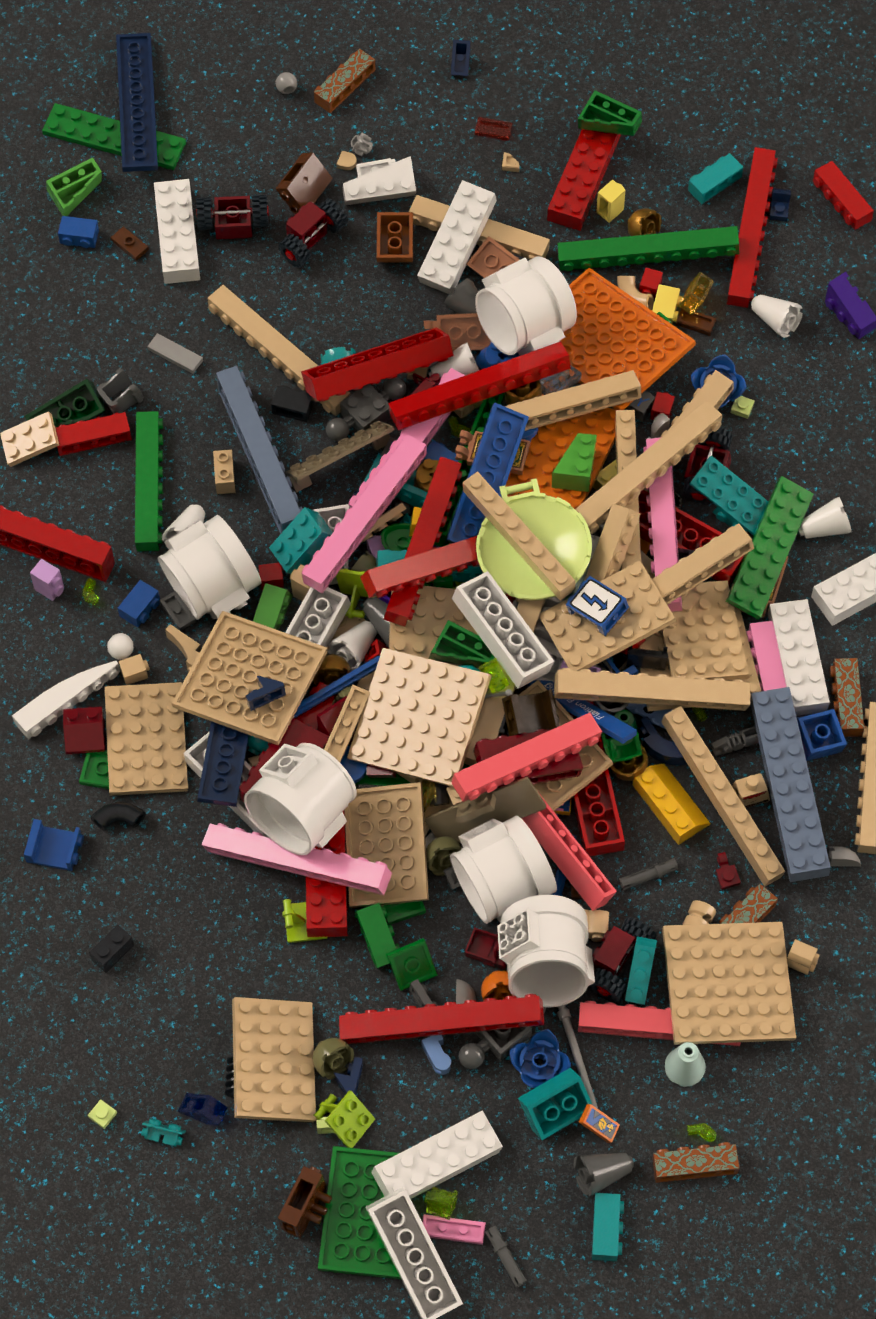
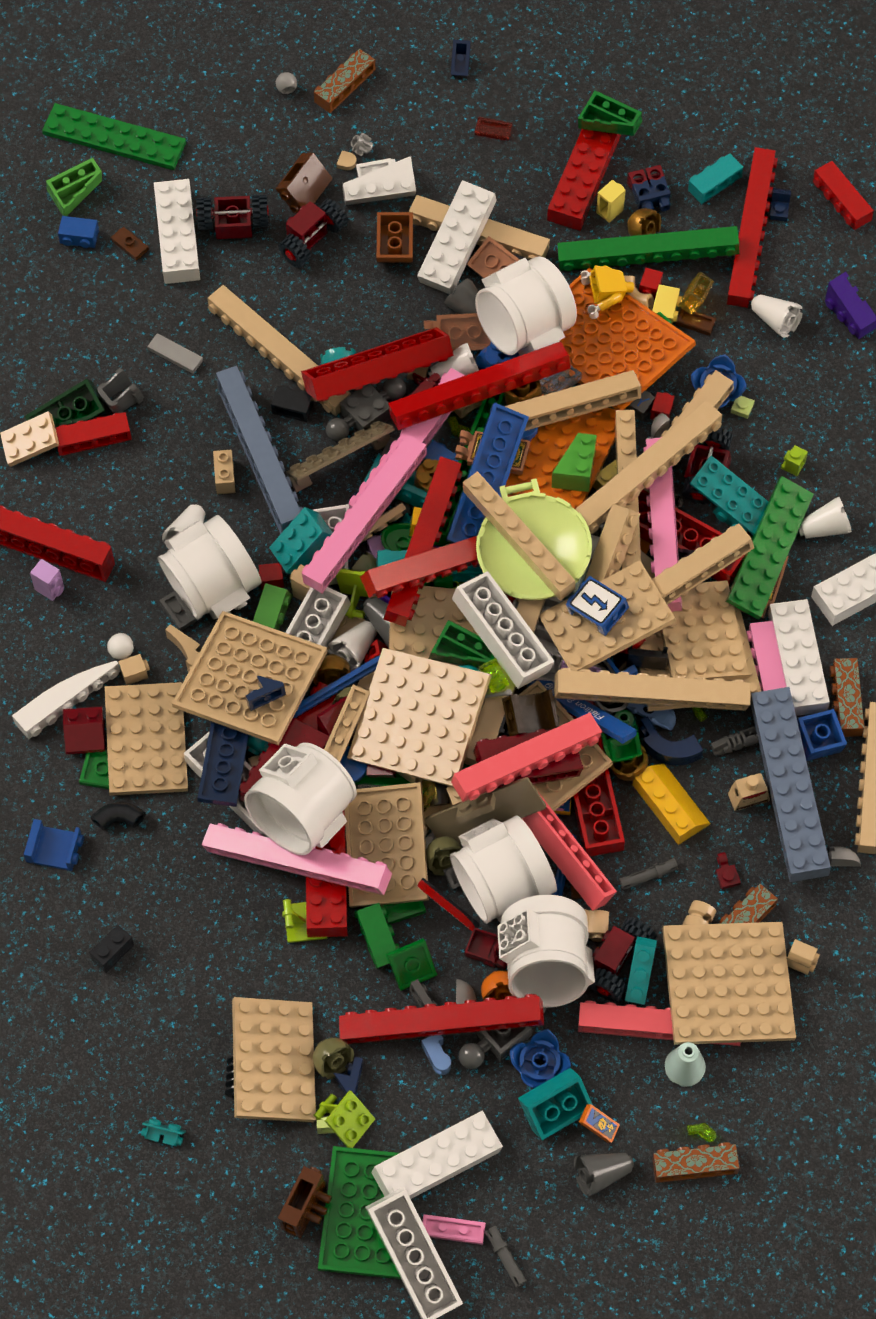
clear neon green arm [82,578,99,605] -> none
yellowish green plate [88,1099,117,1129] -> none
dark blue plate [116,33,158,172] -> none
blue brick [118,580,160,628] -> none
green brick [135,411,163,551] -> none
clear blue slope [178,1093,228,1126] -> none
clear neon green brick [424,1187,458,1220] -> none
tan tile [502,152,519,172] -> none
light grey bar [557,1005,598,1109] -> none
teal brick [592,1193,624,1261] -> none
tan brick [661,706,785,887] -> none
none -> red sticker [417,878,480,931]
none -> yellow torso [581,265,634,319]
none -> dark blue hips [627,165,671,211]
none -> lime brick [781,445,808,476]

